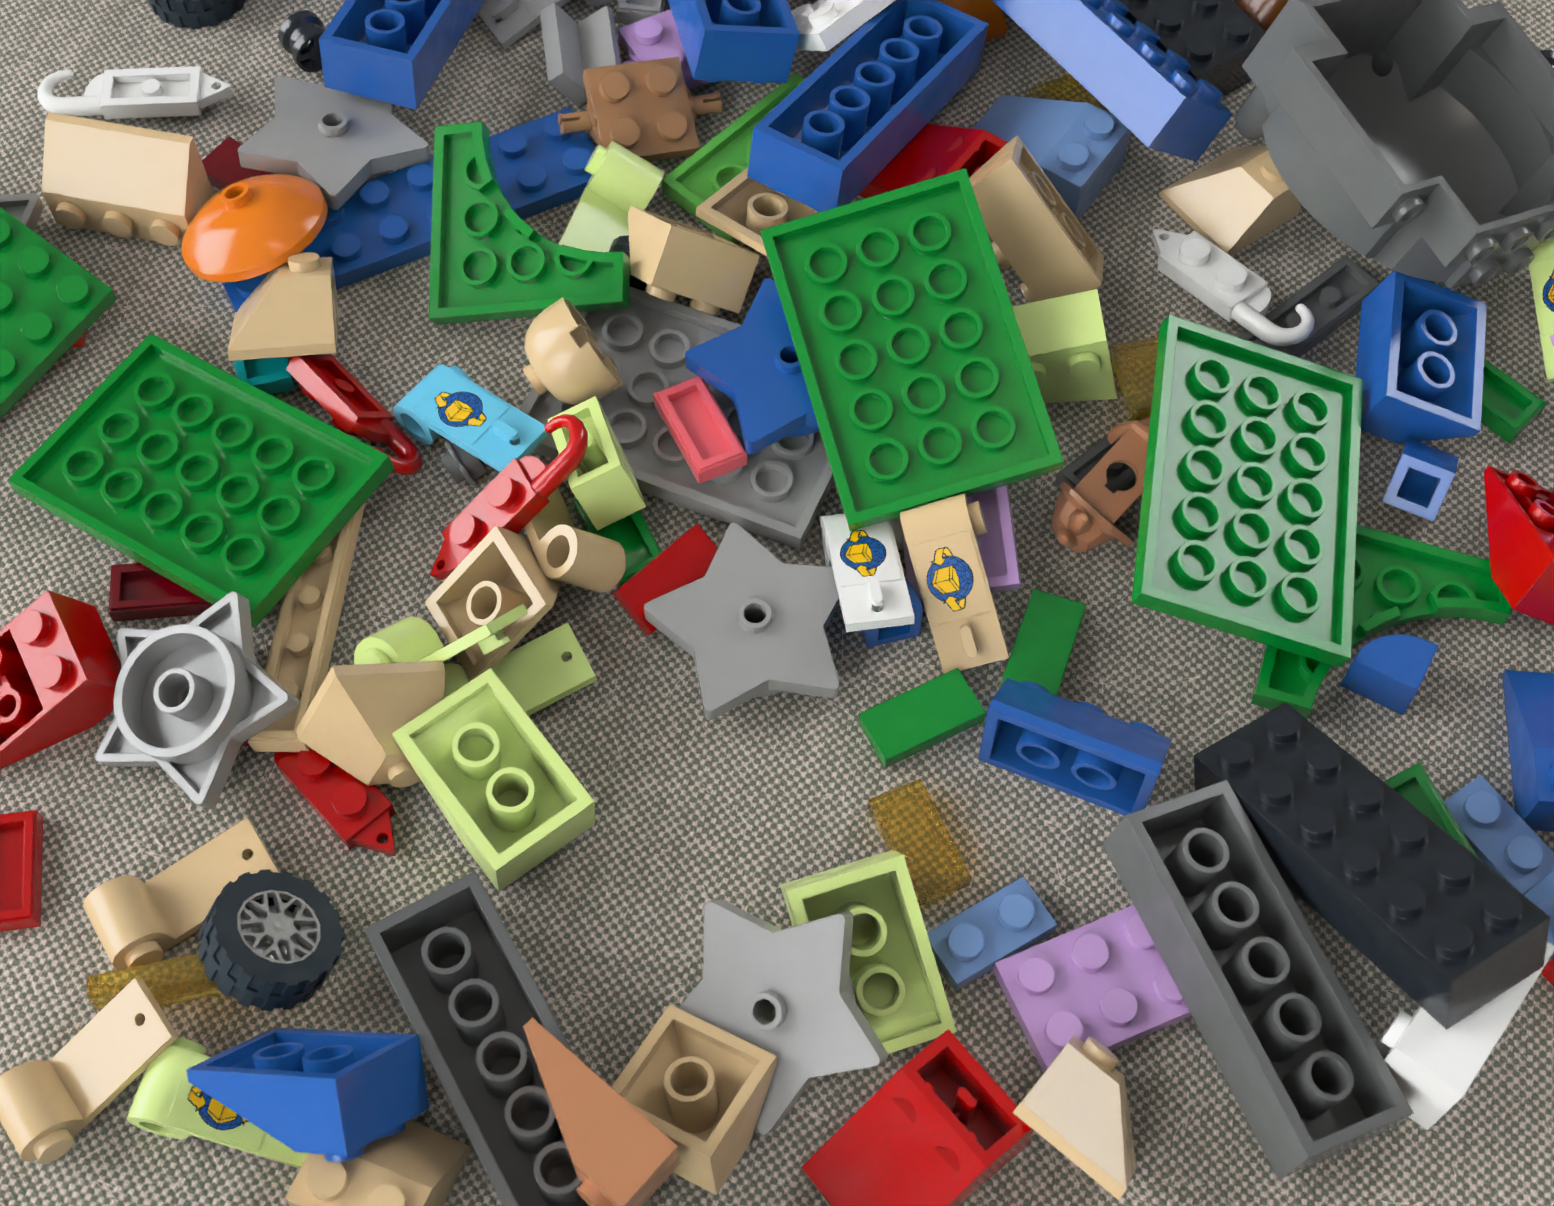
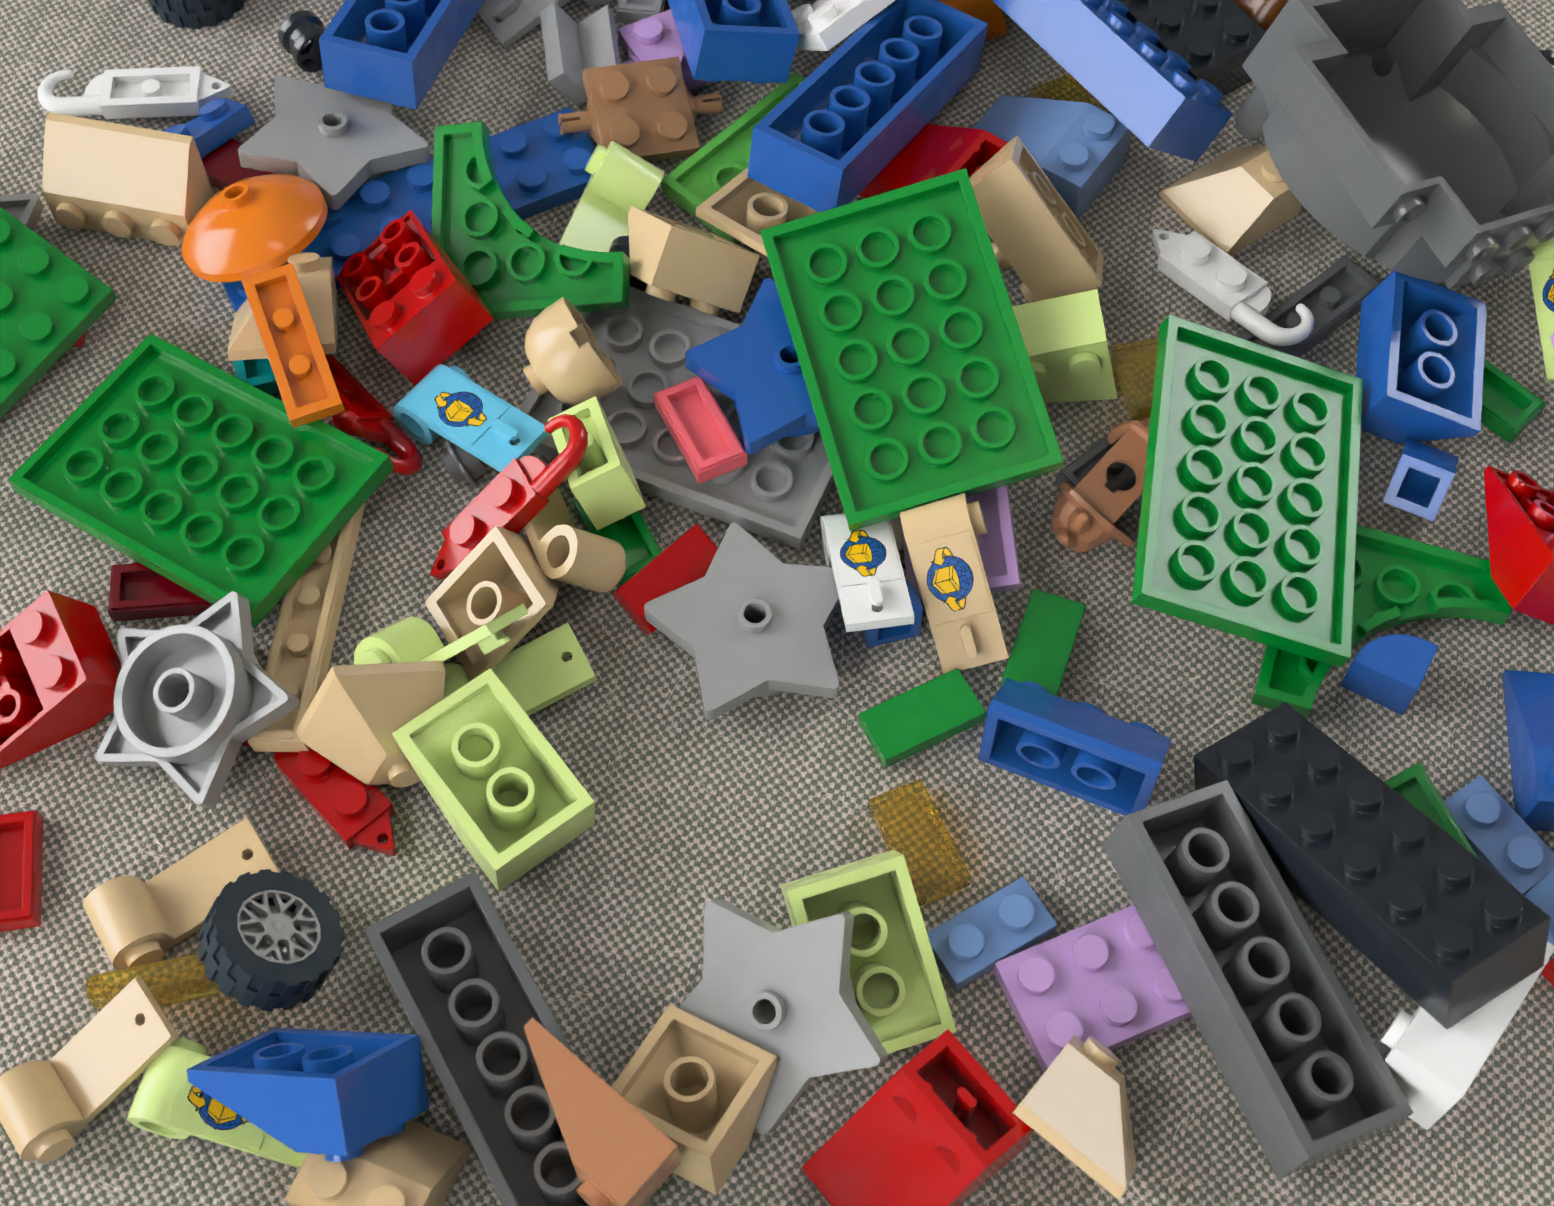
none -> blue plate [164,98,255,158]
none -> orange plate [241,262,345,428]
none -> red slope [336,209,494,386]

